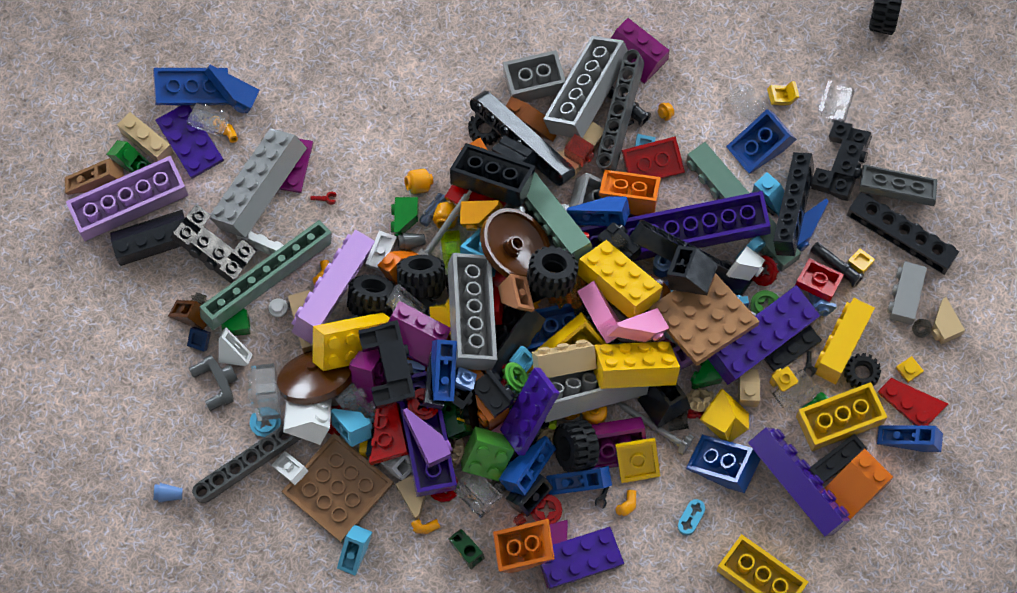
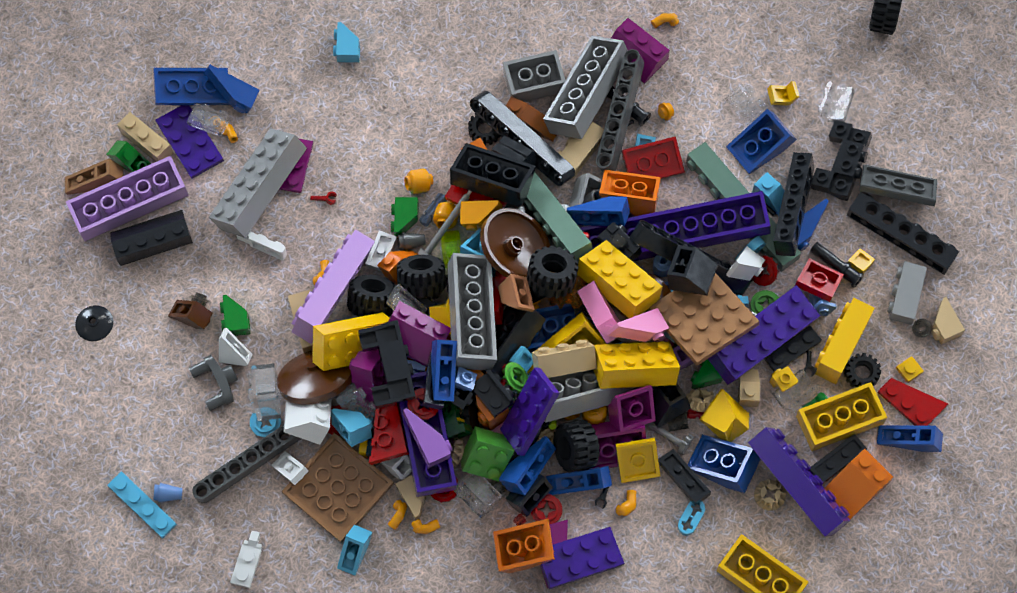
bracket [170,204,257,283] -> none
dark blue plate [187,327,211,352] -> none
sand green brick [200,220,332,330] -> none
white plate [268,298,288,317] -> none
dark green leg [448,529,485,569] -> none
clear red brick [564,134,595,167] -> none
none -> black dish [75,305,113,341]
none -> medium azure plate [107,471,177,539]
none -> white hinge [230,531,262,589]
none -> medium azure slope [333,22,360,62]
none -> light orange arm [388,500,407,530]
none -> magenta slope [608,385,656,433]
none -> light orange arm [651,13,679,28]
none -> black plate [658,449,711,506]
none -> tan gear [754,479,786,511]

